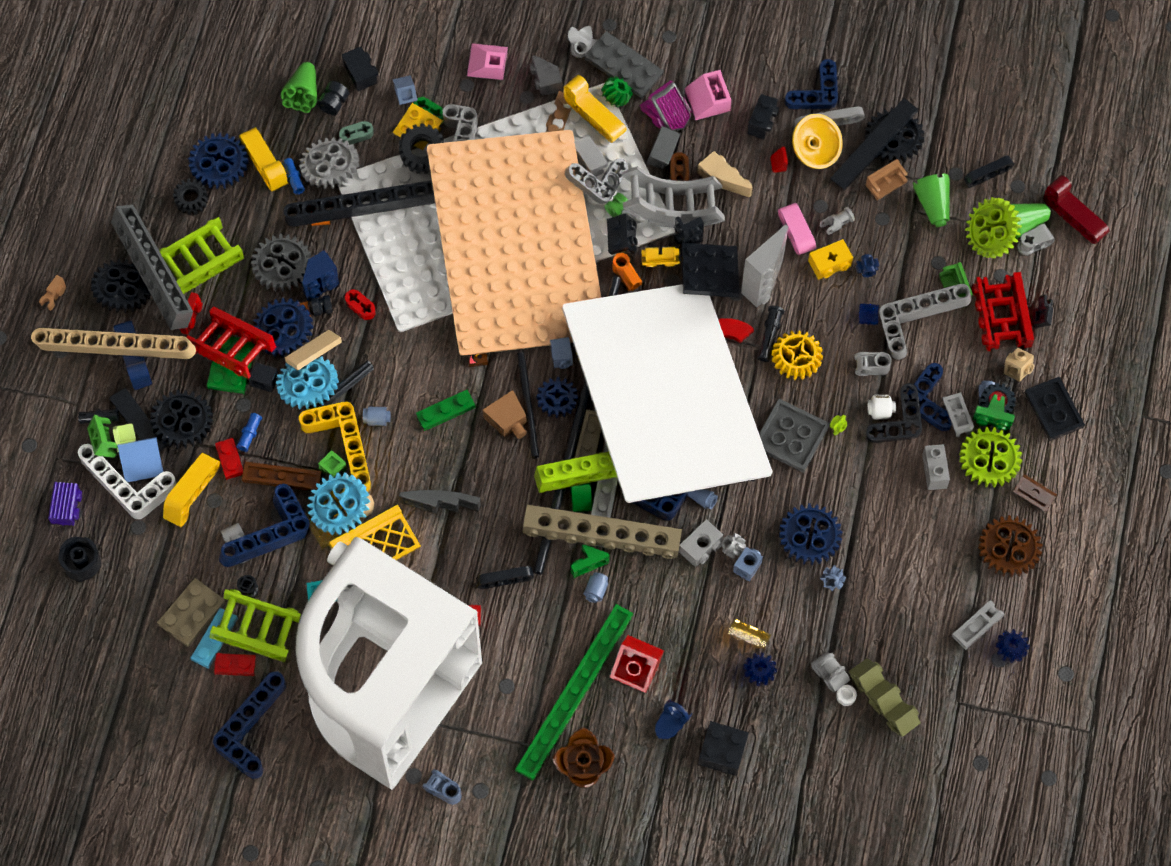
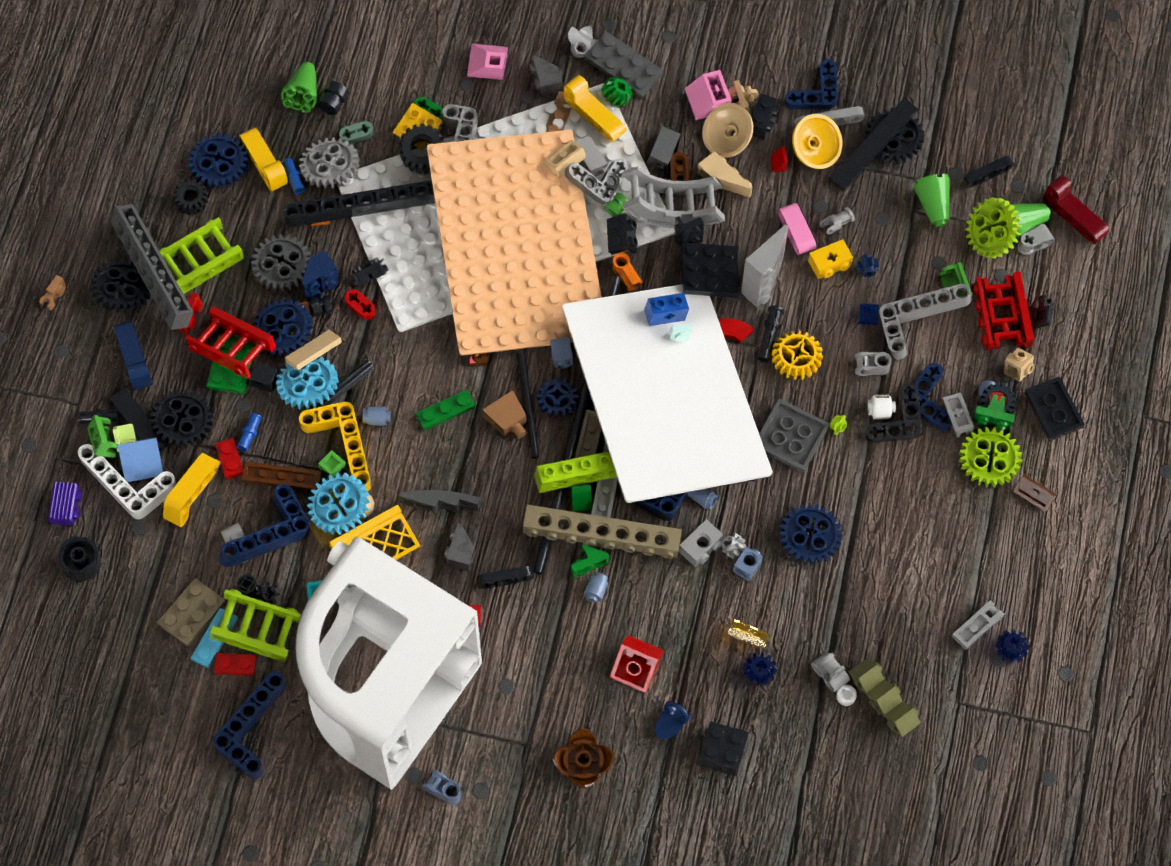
tan beam [31,328,196,359] -> none
black brick [341,46,379,92] -> none
sand blue brick [393,75,418,105] -> none
green plate [516,604,633,781] -> none
magenta piece [640,81,692,131] -> none
yellow hinge [641,247,680,267] -> none
sand blue gear [820,565,846,591] -> none
medium nougat hinge [866,159,908,200] -> none
light grey brick [922,444,950,490] -> none
reddish brown gear [978,515,1043,578] -> none
none -> black gear [254,582,280,604]
none -> black hinge [349,257,389,287]
none -> flat silver slope [444,523,475,571]
none -> tan slope [544,140,586,178]
none -> blue brick [644,293,689,326]
none -> light aqua plate [669,324,692,342]
none -> tan dish [702,103,753,158]
none -> tan hips [728,80,758,115]

